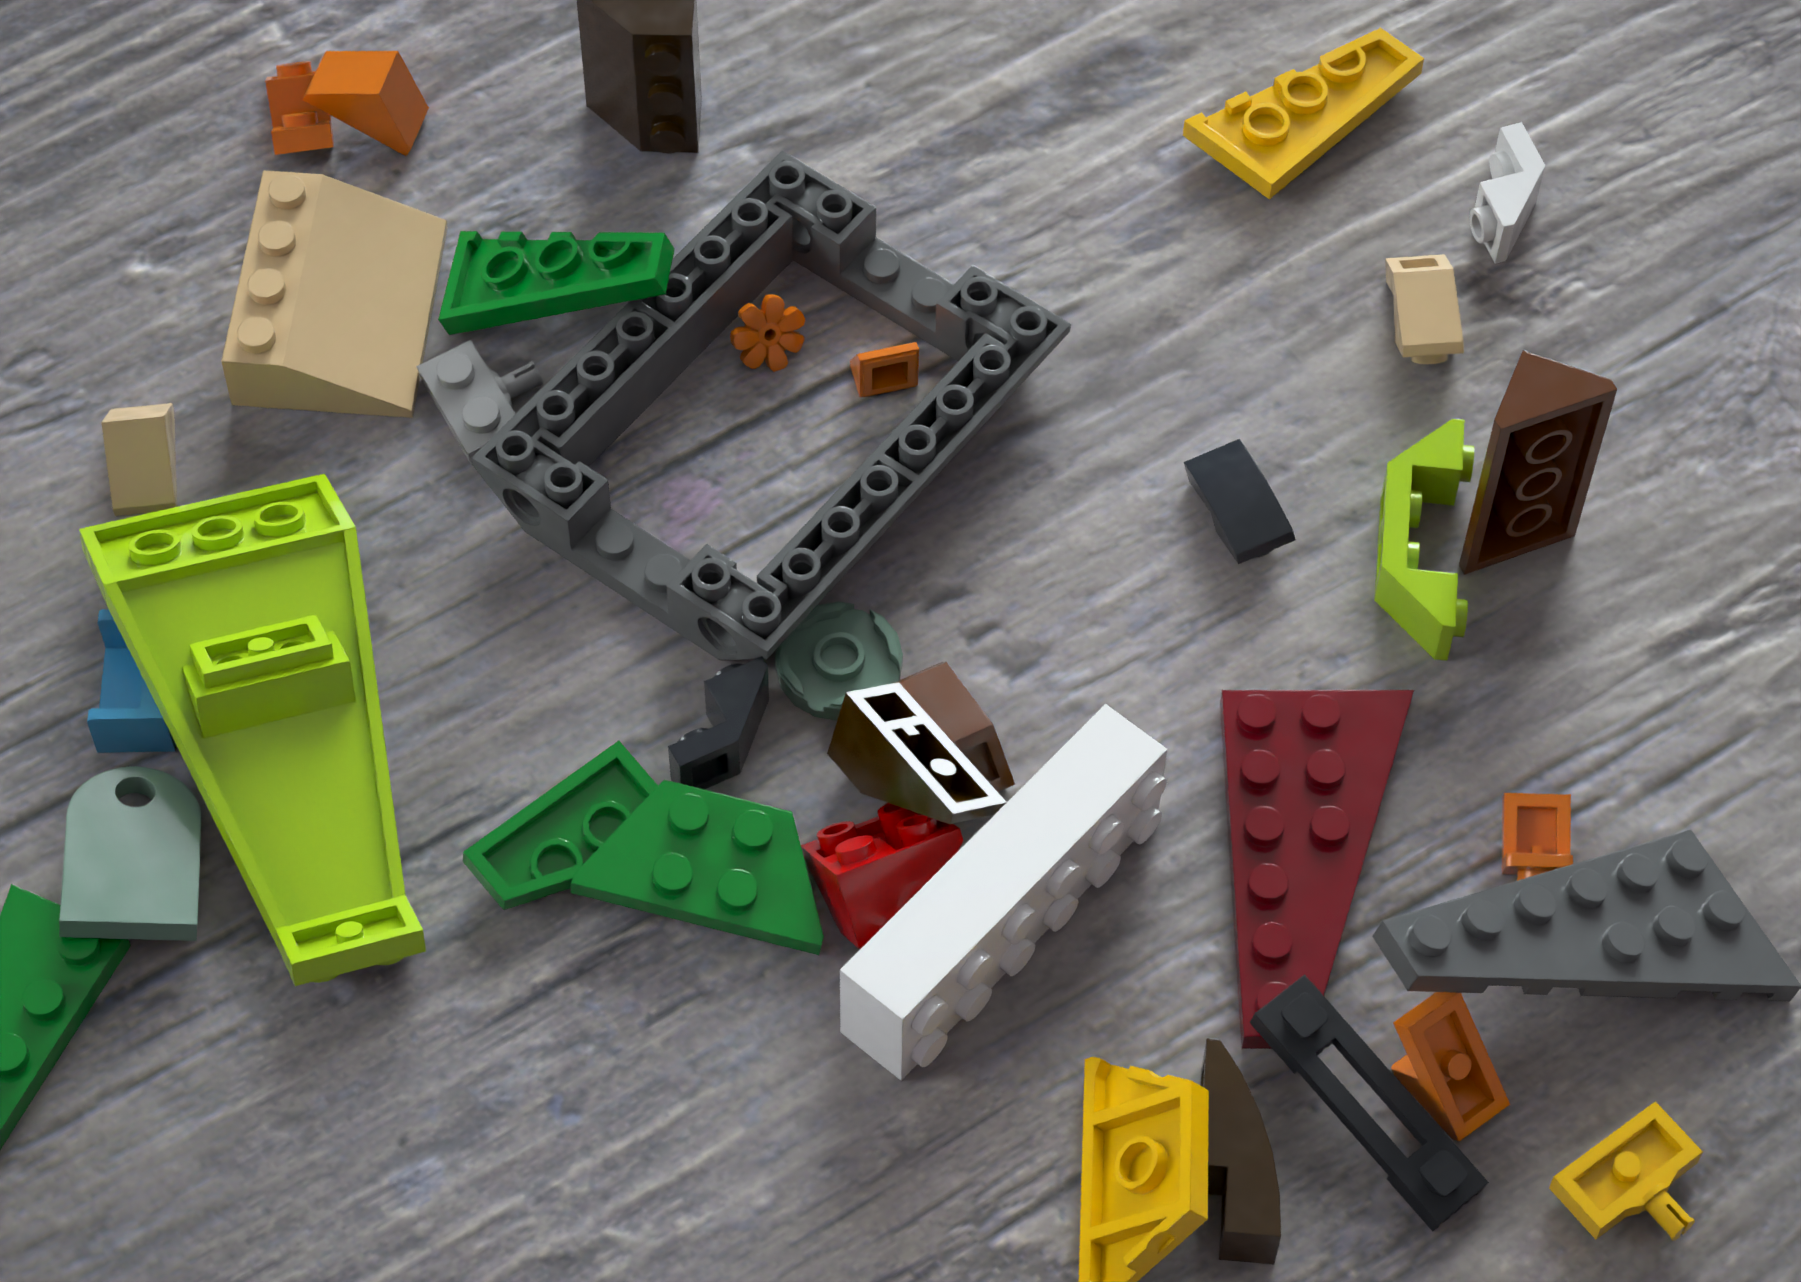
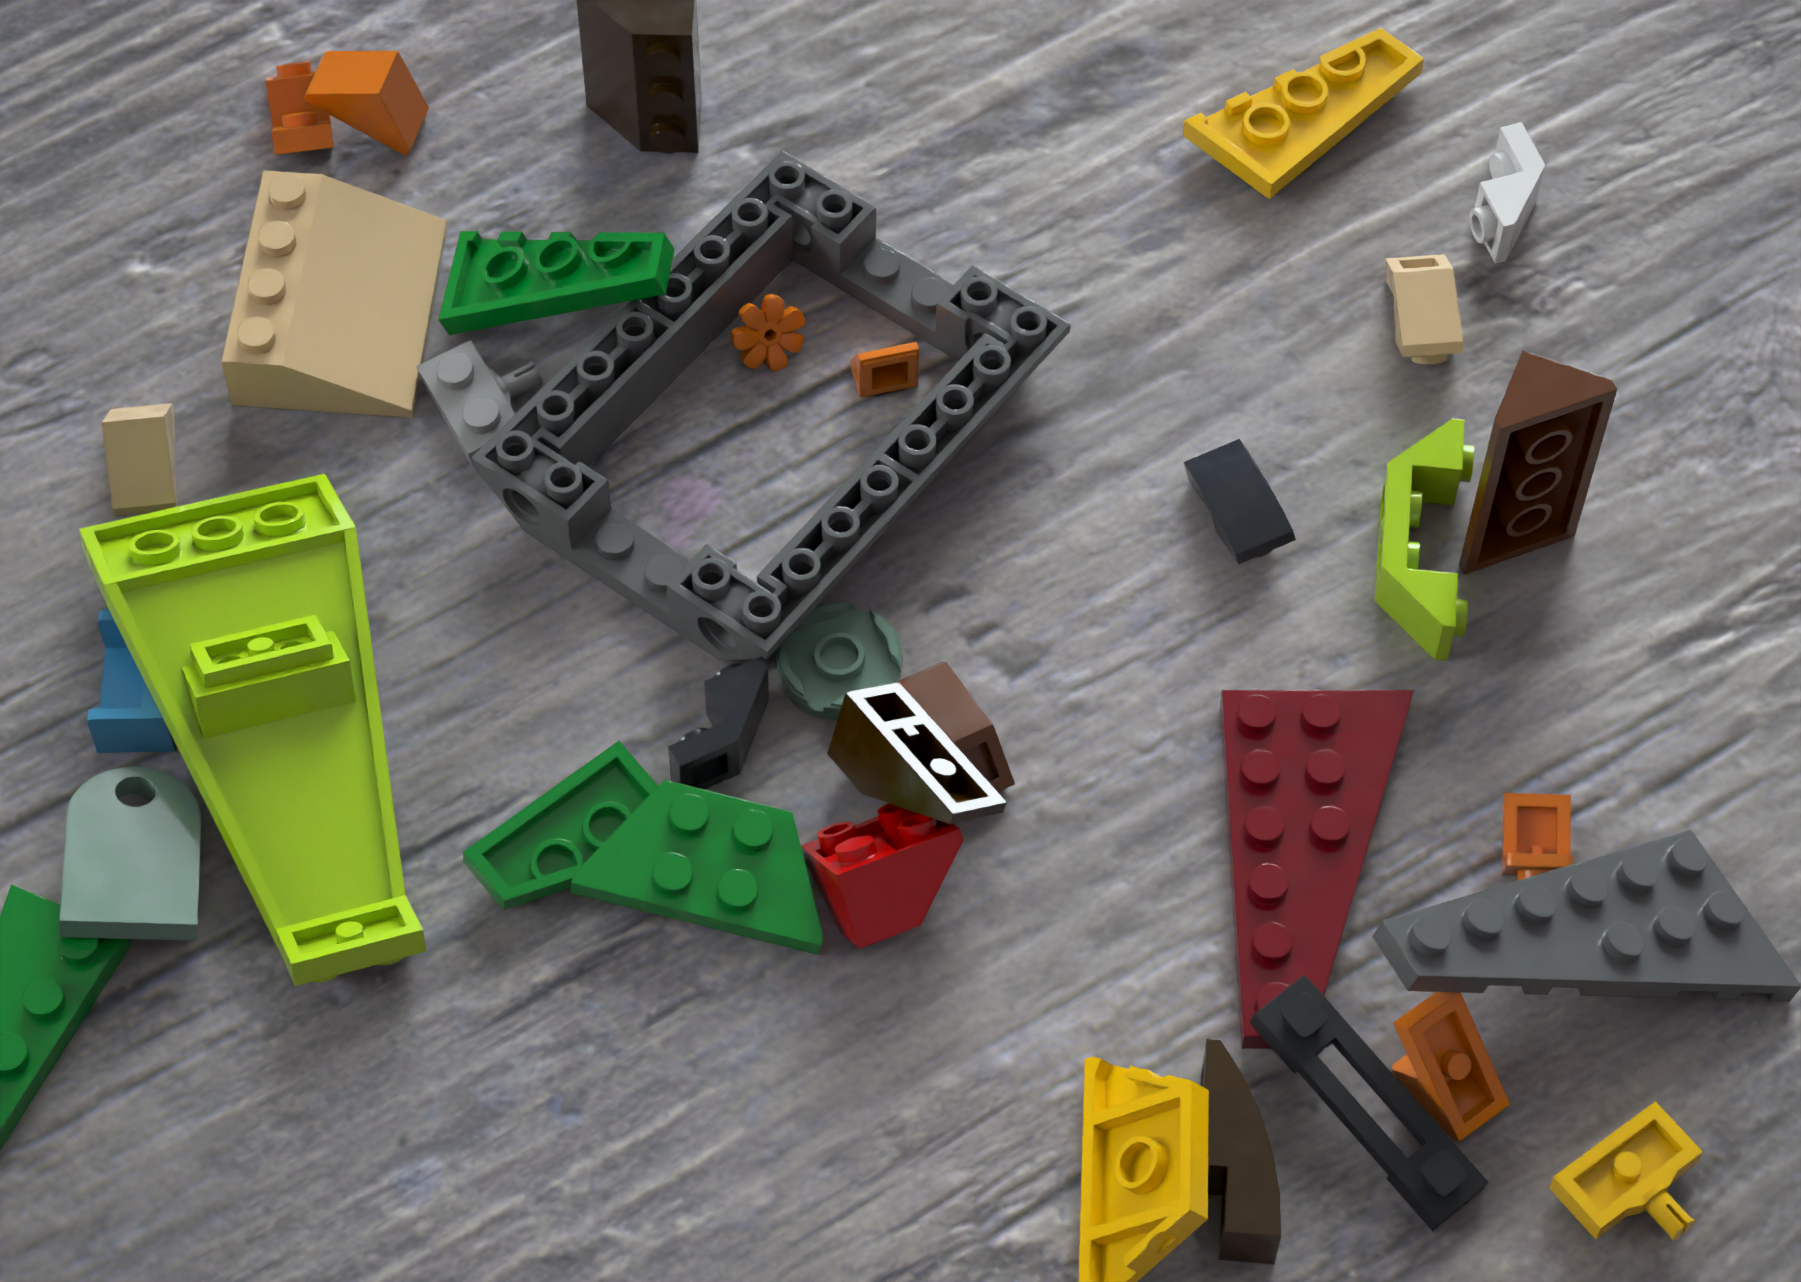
white brick [840,704,1167,1081] -> none

